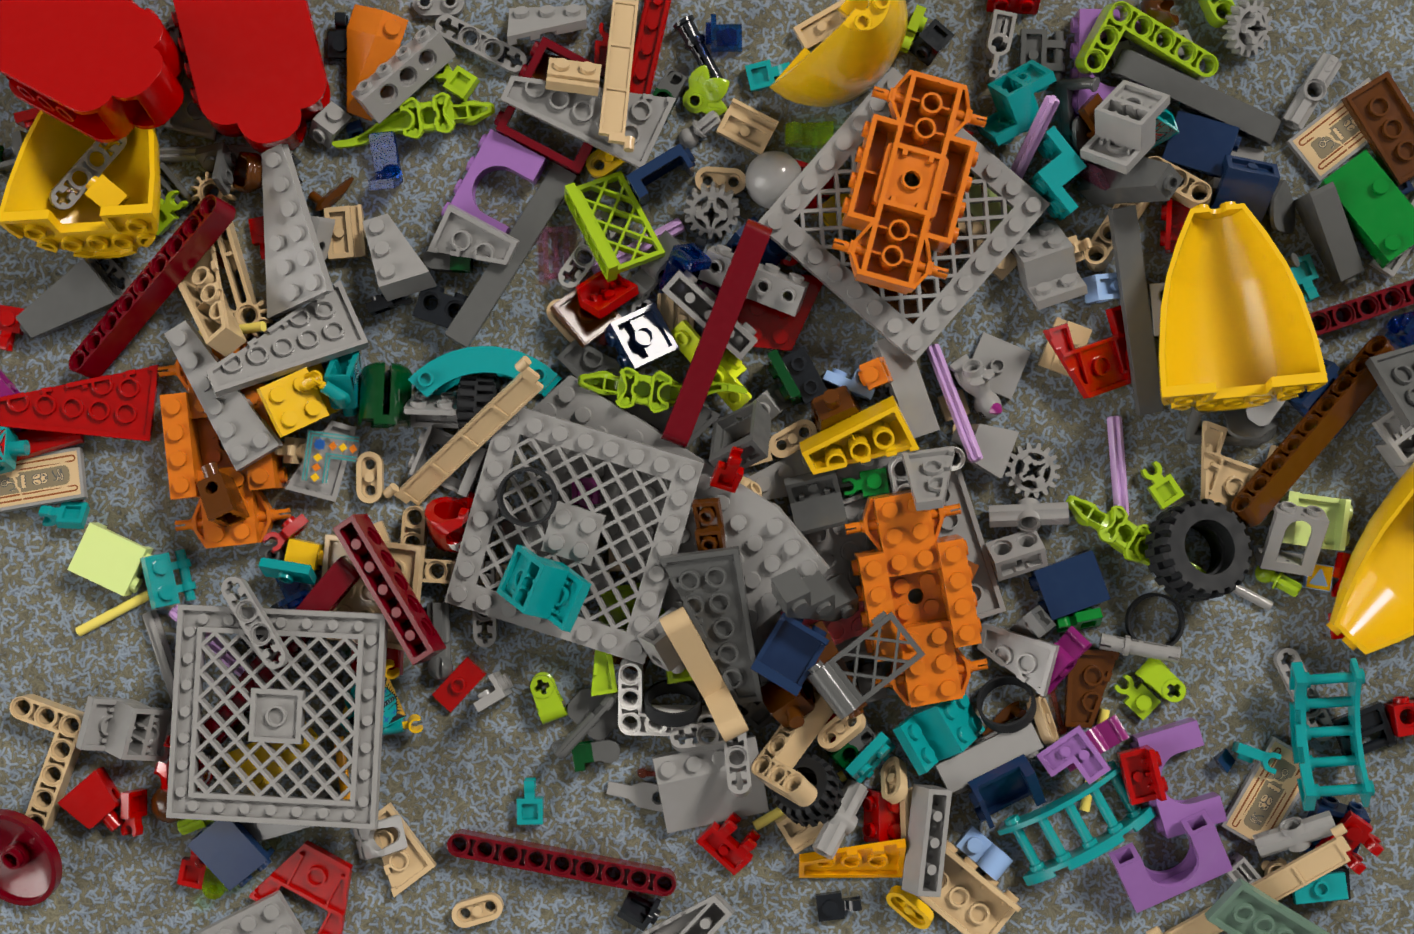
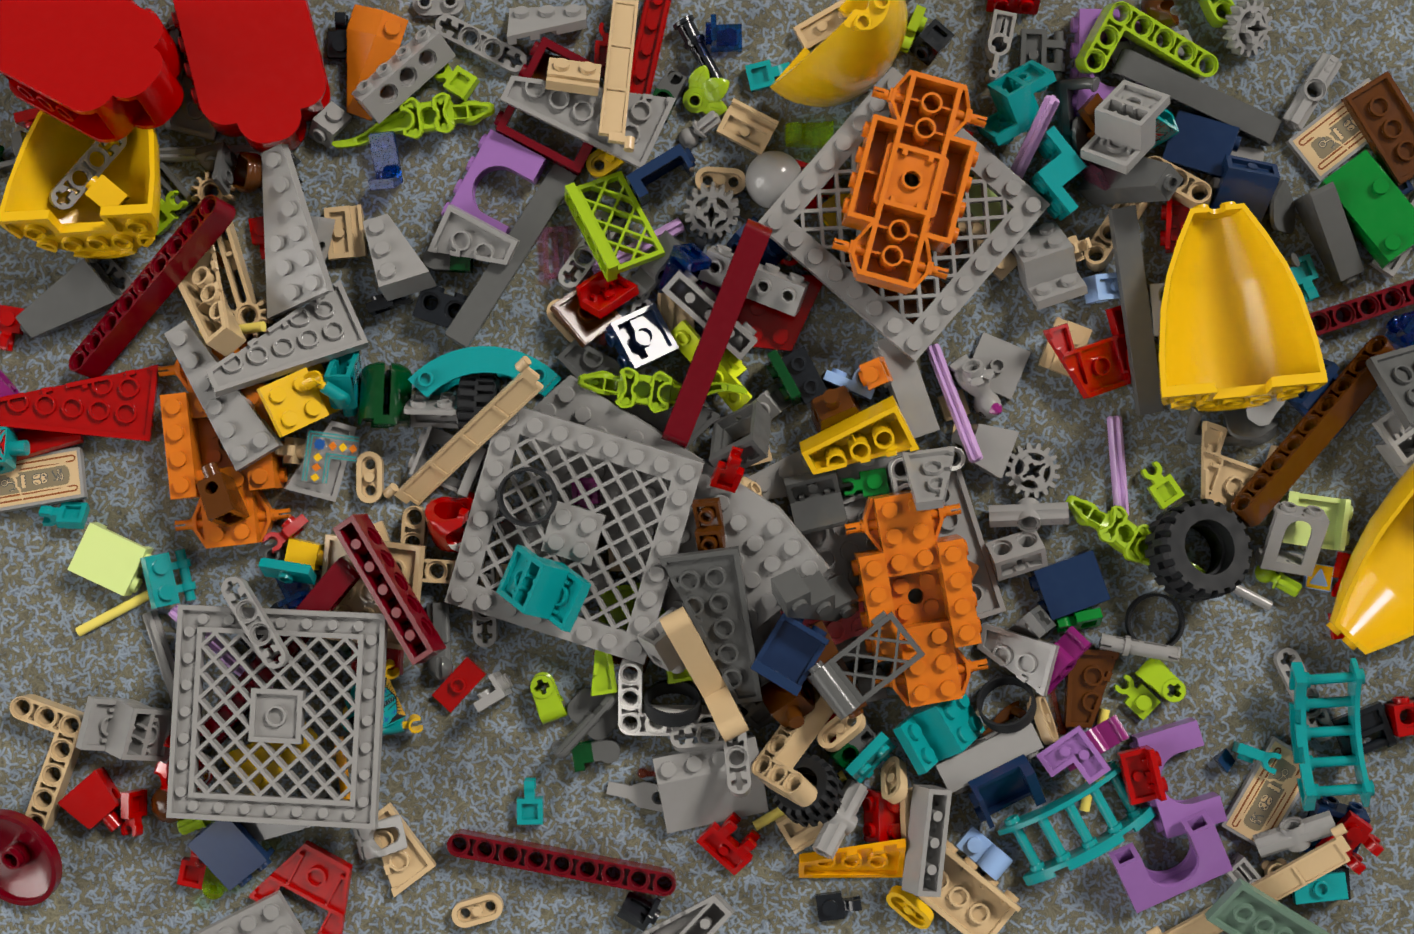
reddish brown bar [308,177,354,211] -> none
dark blue piece [346,119,365,138] -> none
tan plate [769,419,817,458] -> none

